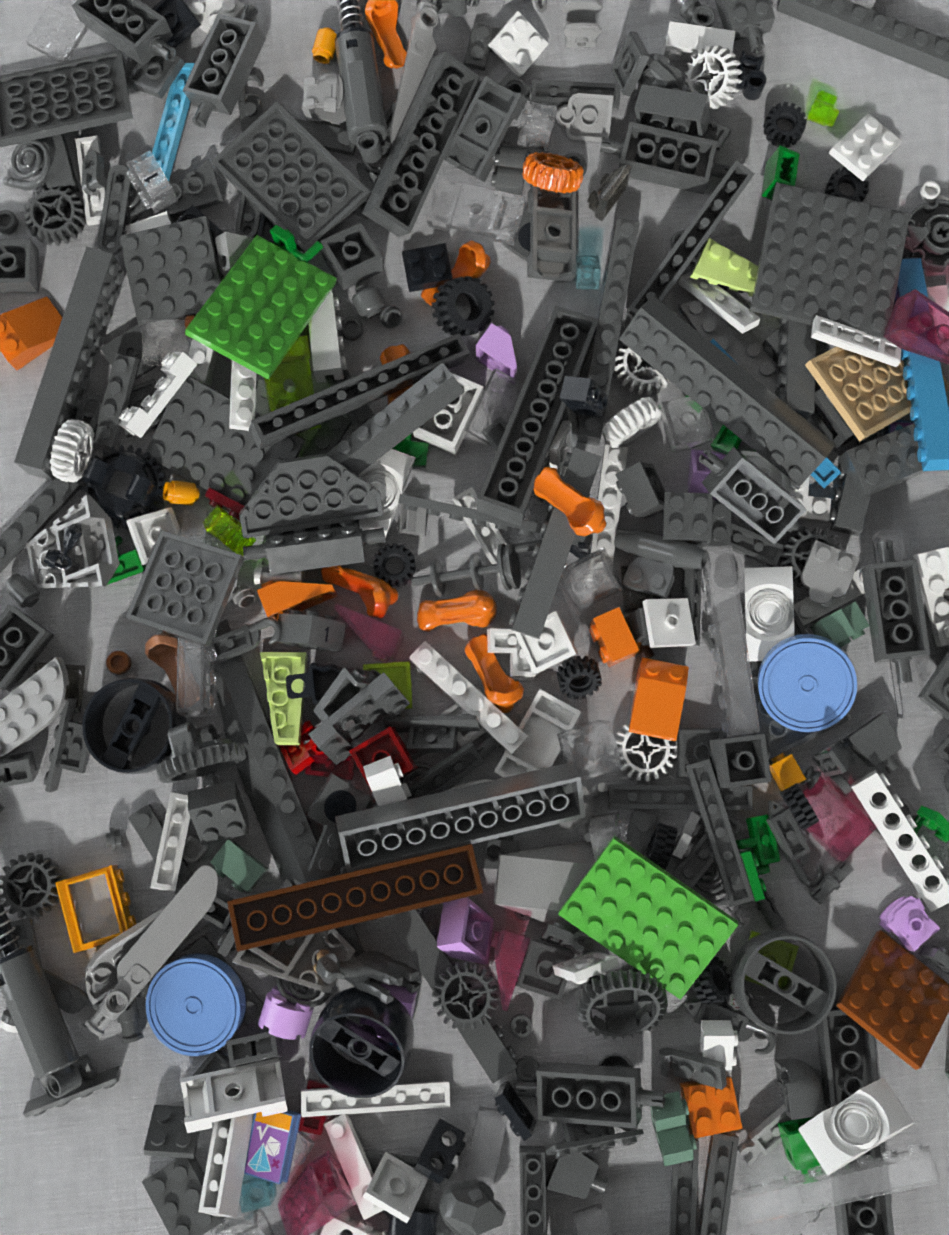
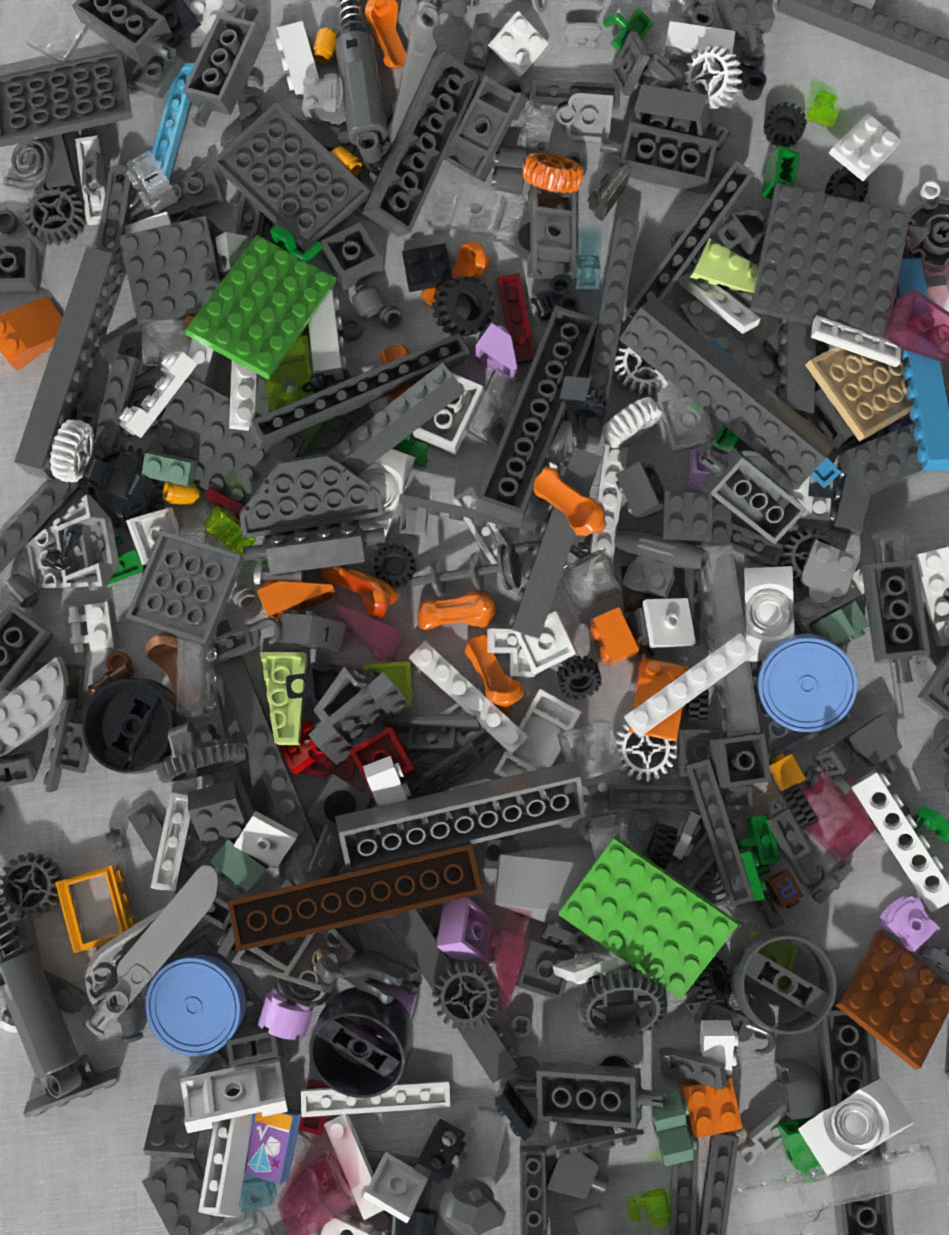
none -> white plate [67,601,116,654]
none -> reddish brown pin [87,662,135,696]
none -> sand green brick [141,451,198,486]
none -> white plate [234,811,298,869]
none -> white brick [275,21,320,98]
none -> black piece [302,373,328,394]
none -> light orange brick [331,146,362,177]
none -> dark red plate [497,273,535,365]
none -> black piece [530,274,580,321]
none -> green plate [603,8,654,53]
none -> white plate [624,633,756,738]
none -> clear neon green piece [626,1189,671,1227]
none -> black tyre [684,689,709,722]
none -> dark grey piece [717,207,767,258]
none -> reddish brown brick [764,869,804,909]

